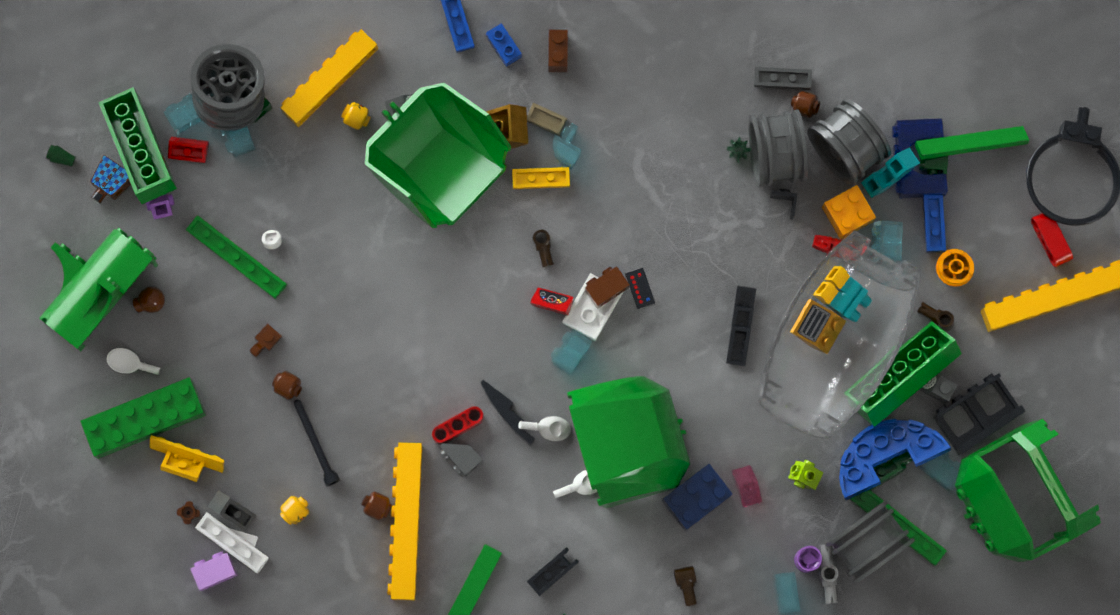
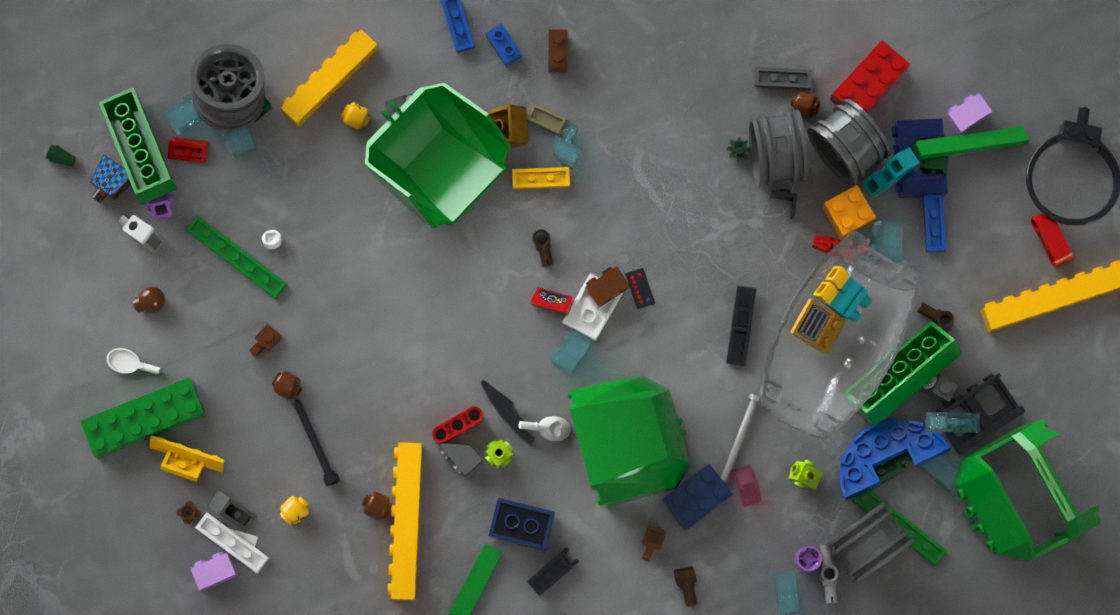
green cylinder [39,227,158,352] -> none
white piece [553,470,597,498] -> none
light orange cone [936,249,974,287] -> none
none -> light grey torso [119,215,165,255]
none -> lime brick [485,439,513,469]
none -> dark blue brick [488,498,555,552]
none -> reddish brown plate [642,525,667,562]
none -> light grey bar [721,394,762,483]
none -> red brick [830,40,910,113]
none -> clear light blue brick [925,412,980,433]
none -> lavender brick [945,93,992,135]

